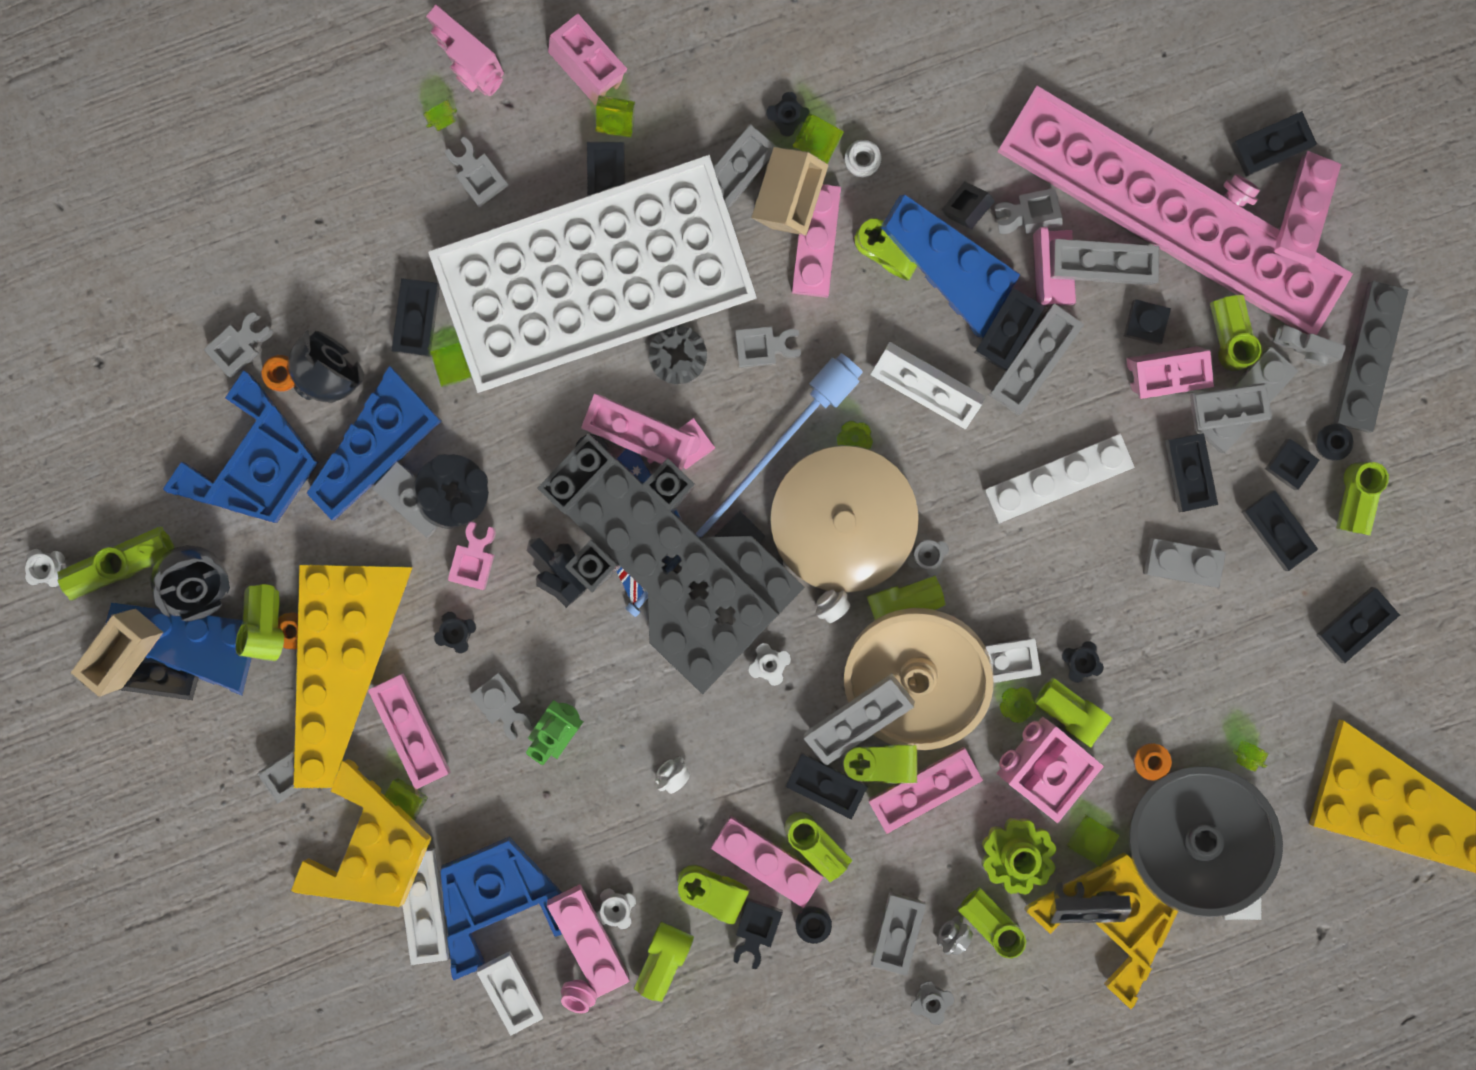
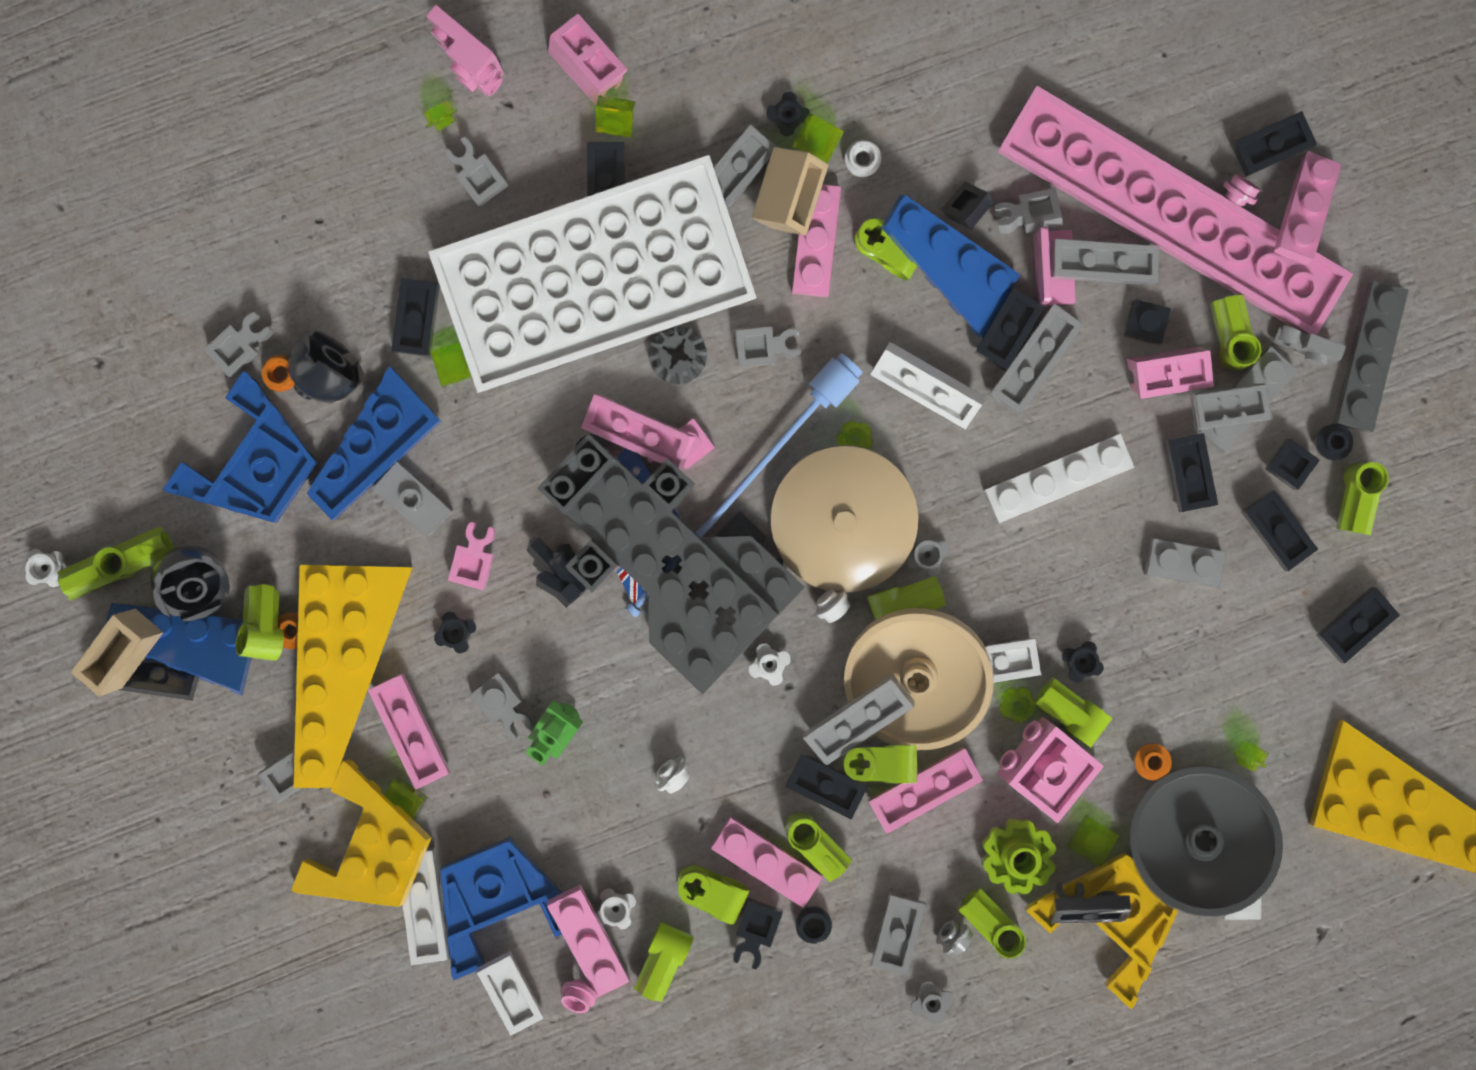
black plate [413,454,489,529] -> none

